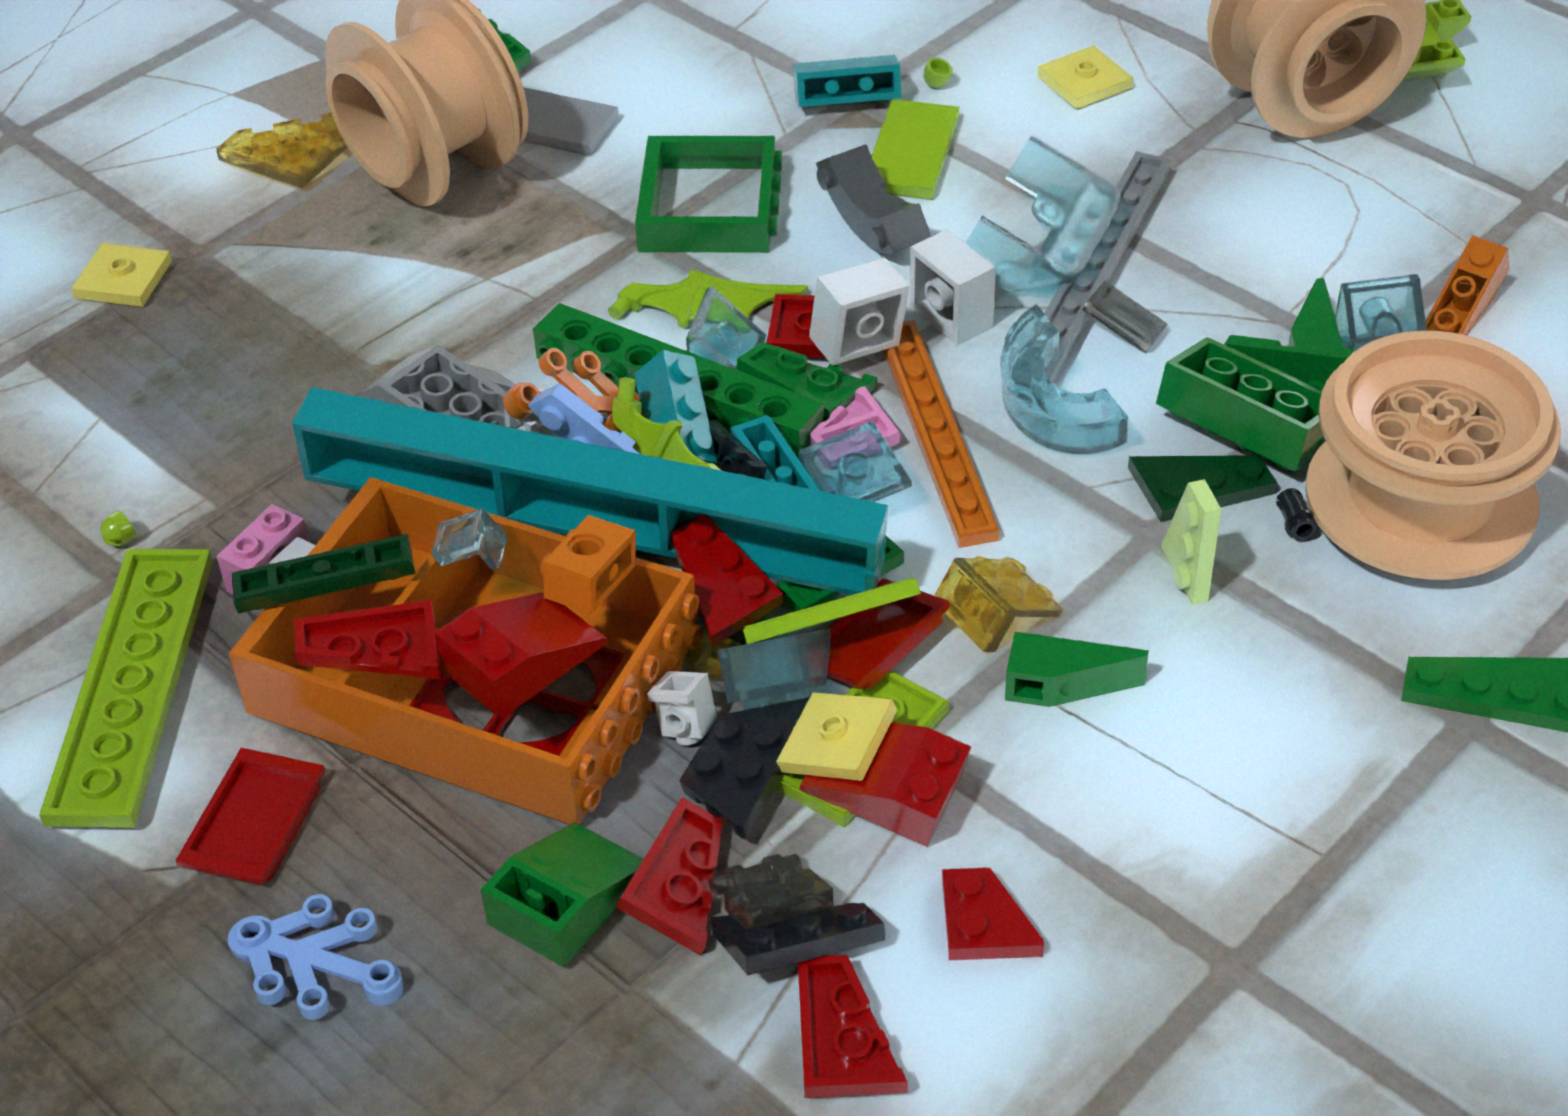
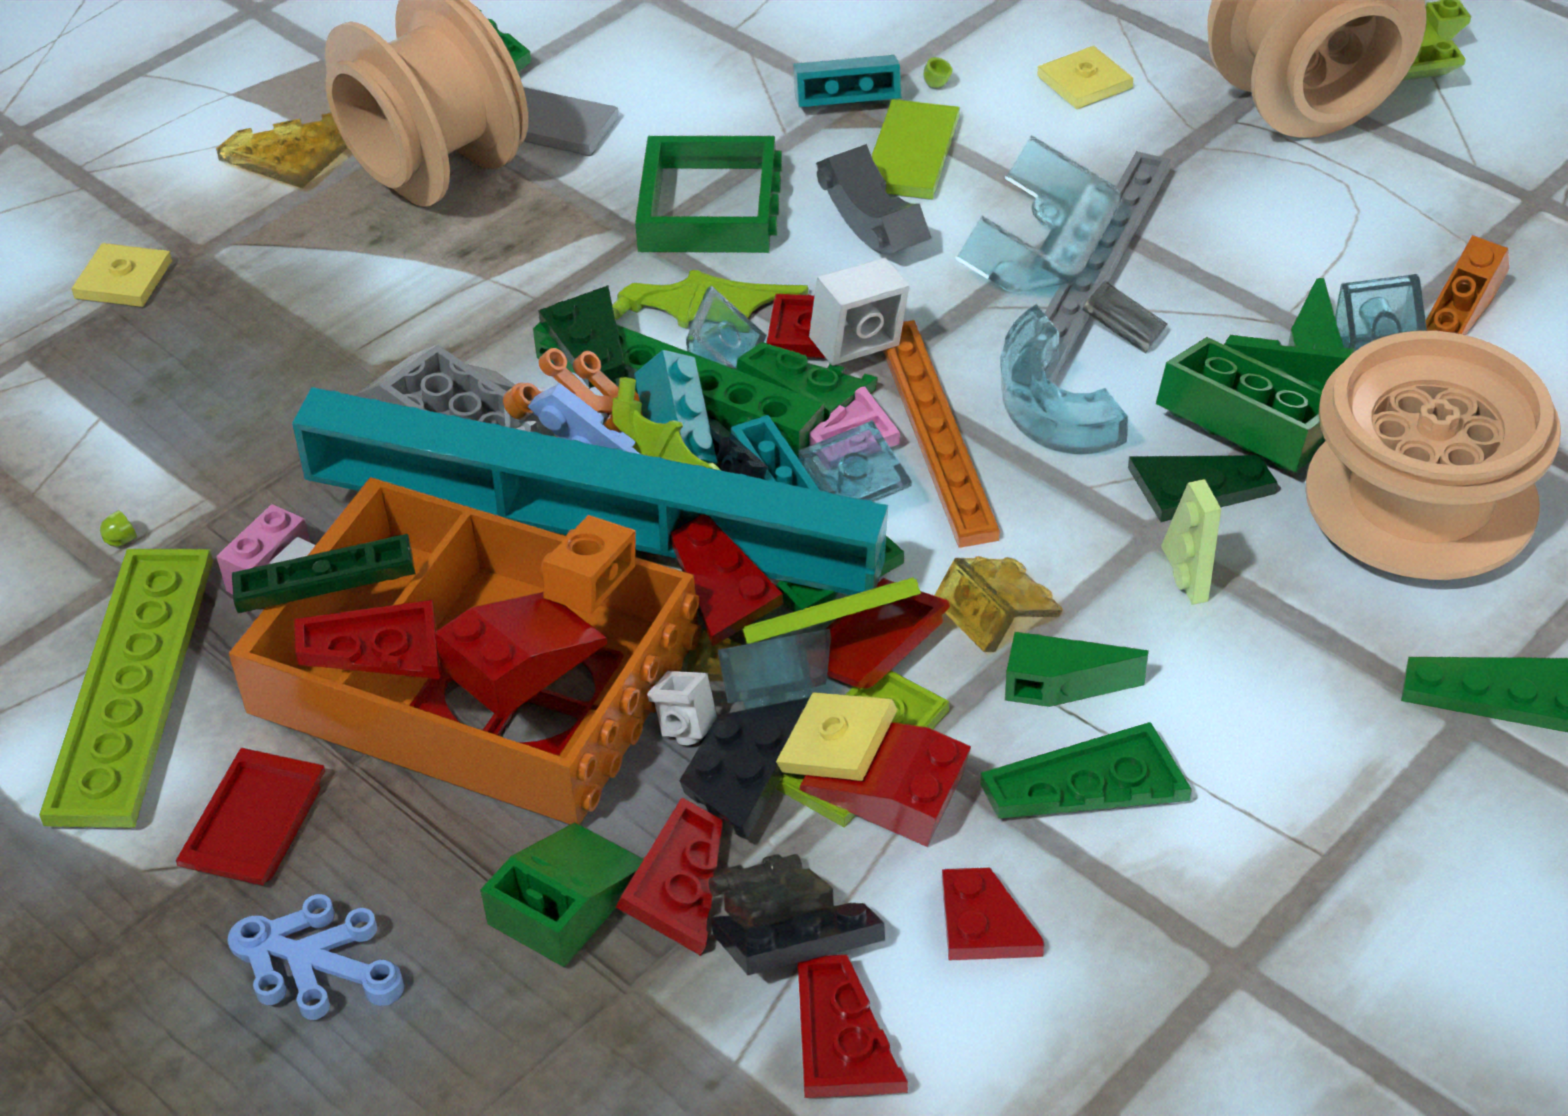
clear light blue bracket [431,508,507,569] -> none
white brick [910,229,996,345] -> none
black pin [1276,488,1318,540] -> none
none -> dark green wing [538,285,625,389]
none -> green wing [980,722,1192,819]

